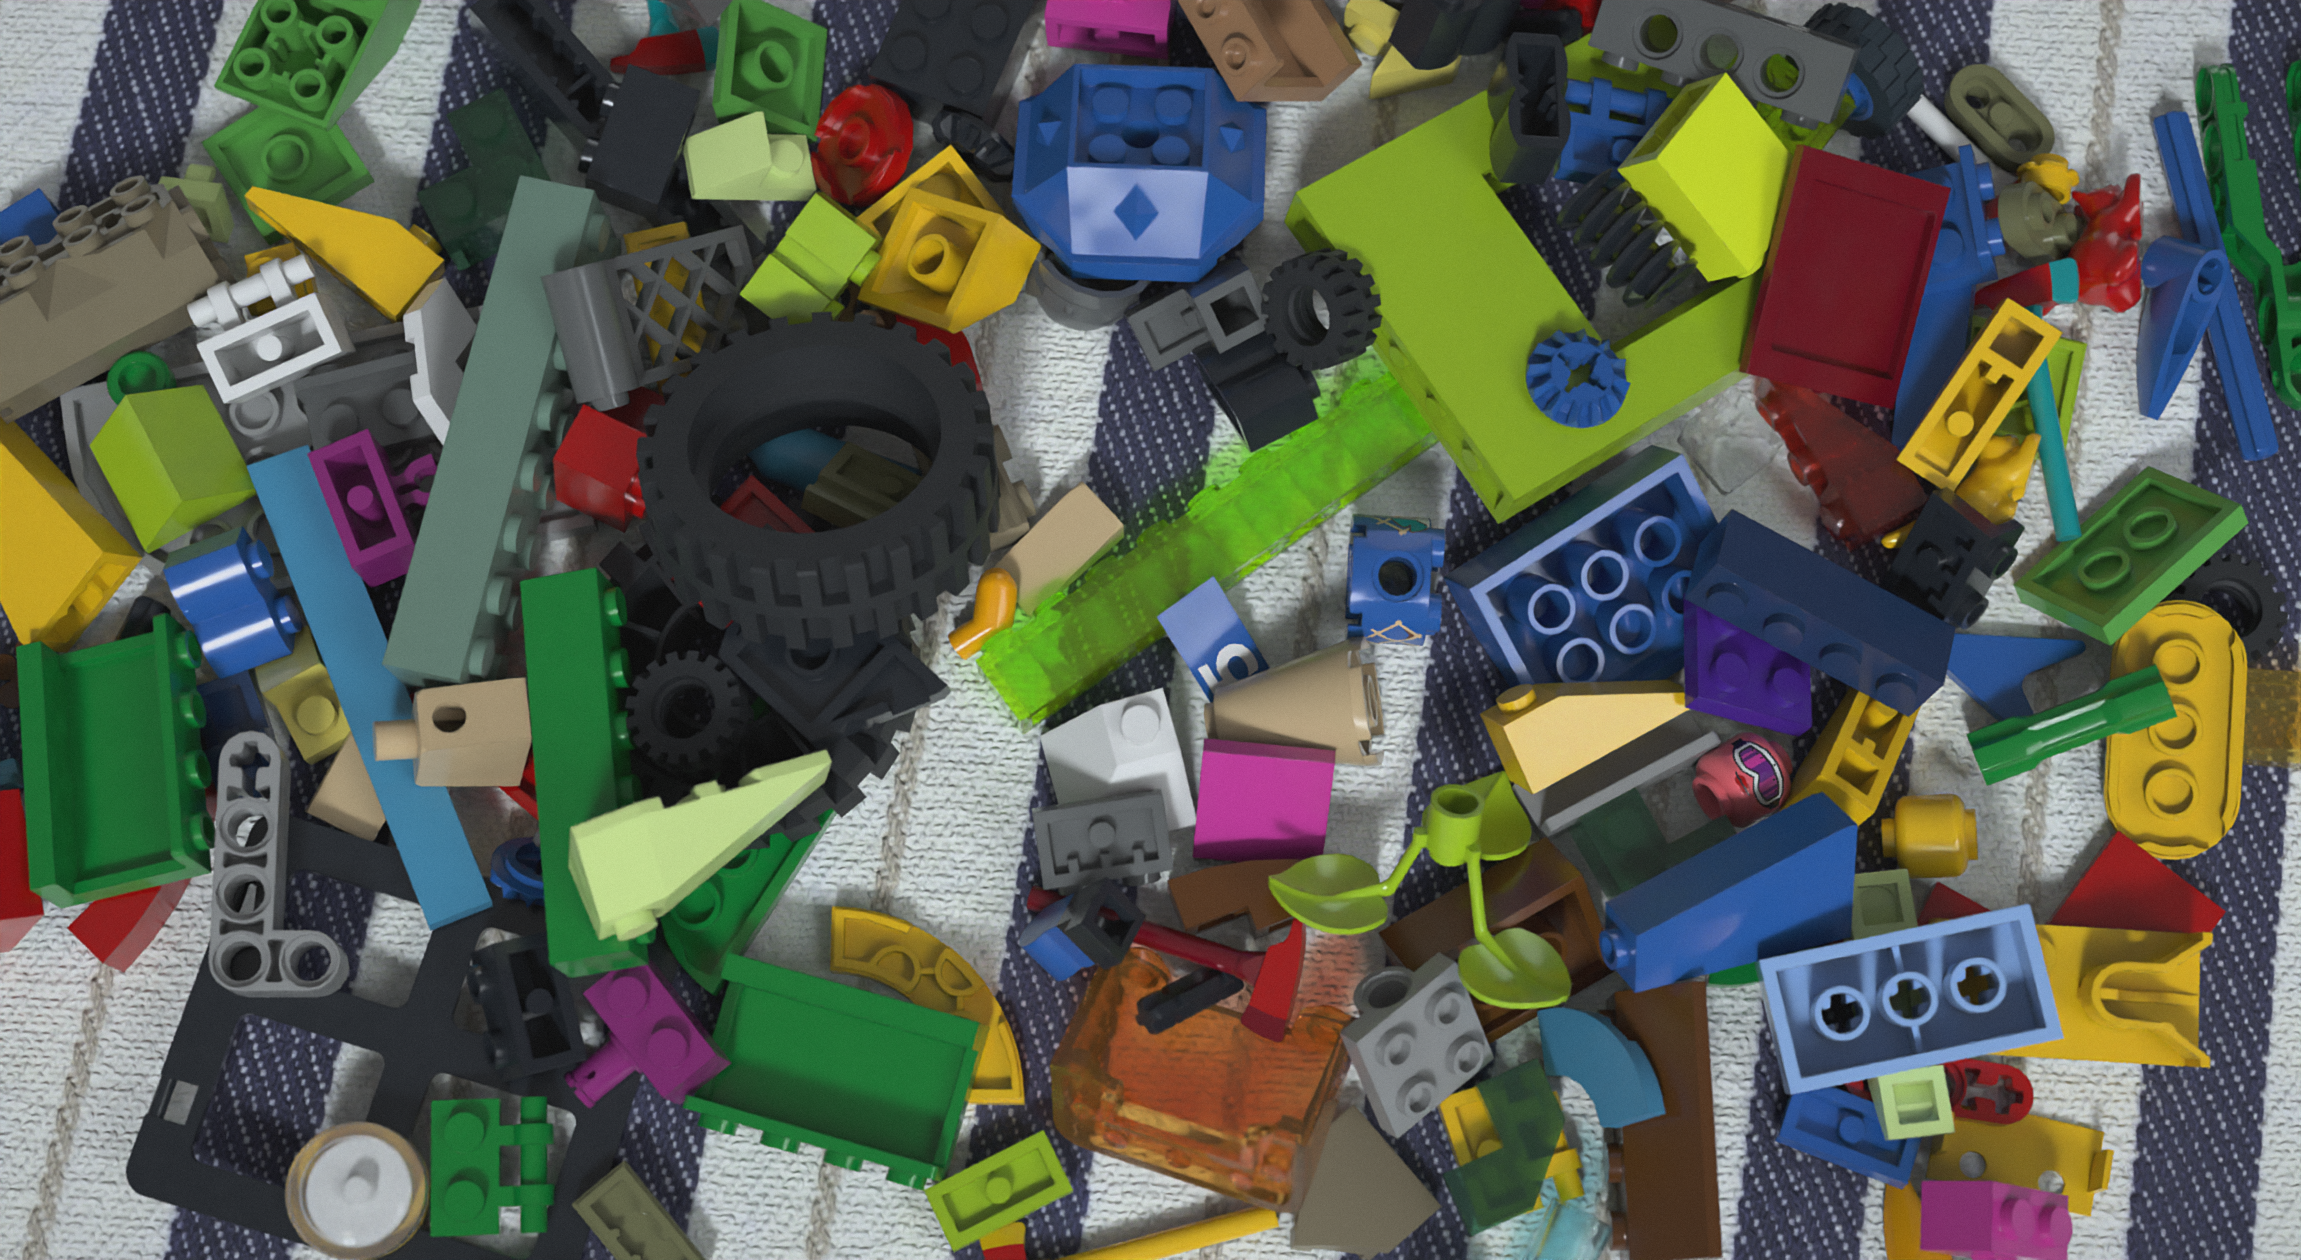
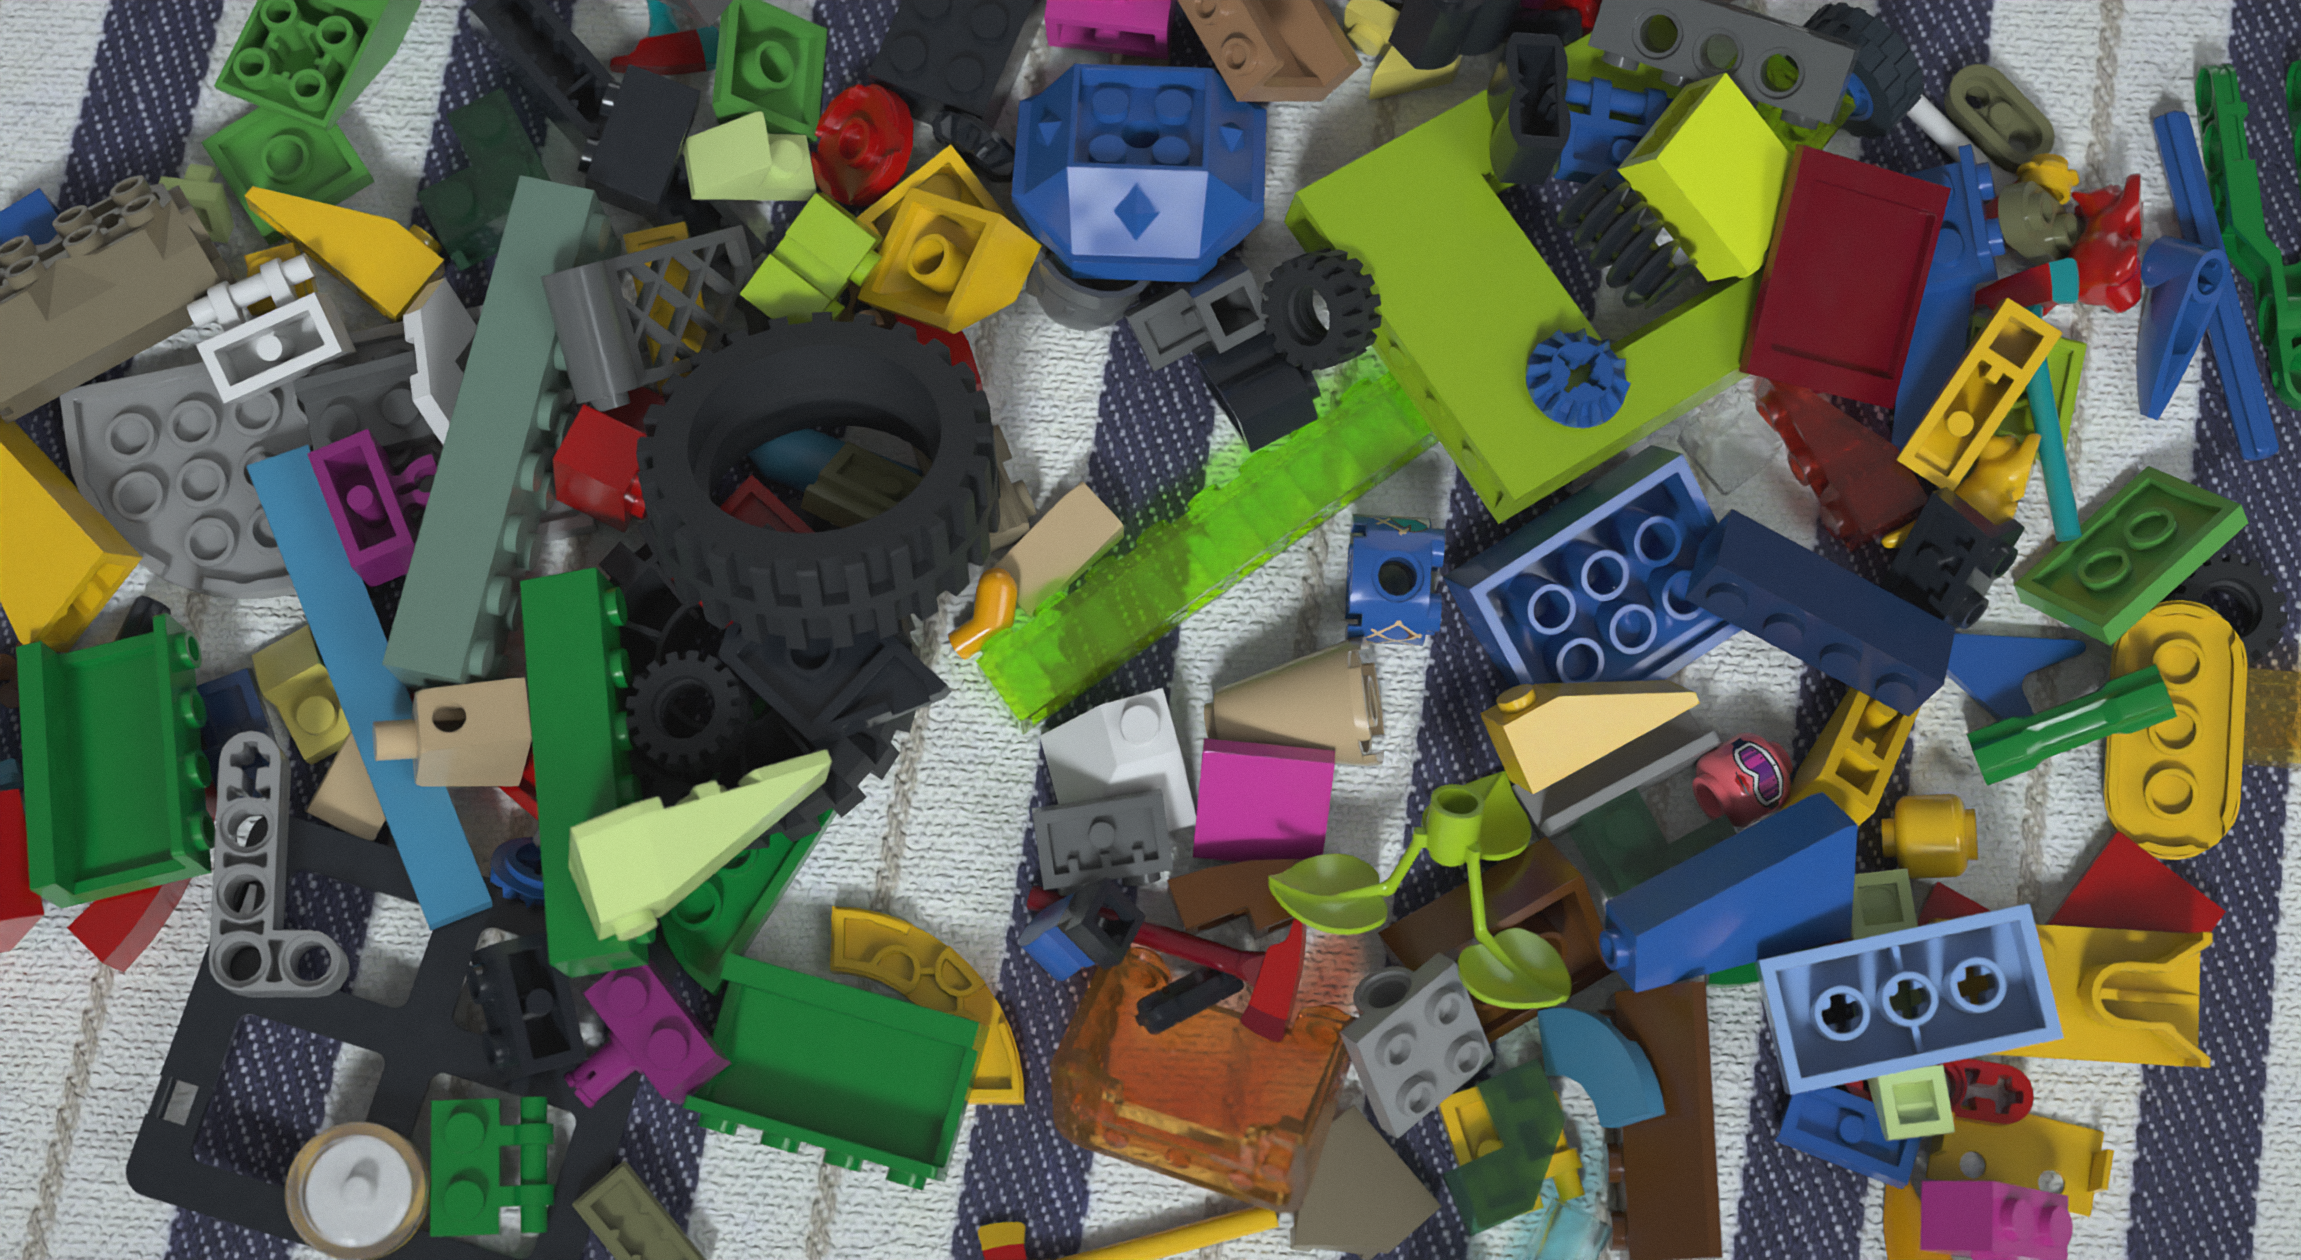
lime slope [89,384,257,554] -> none
green tile [107,351,177,405] -> none
blue brick [163,526,302,679] -> none
lime plate [924,1130,1073,1252] -> none
sticker [1156,576,1270,702] -> none
dark purple plate [1683,593,1812,737] -> none

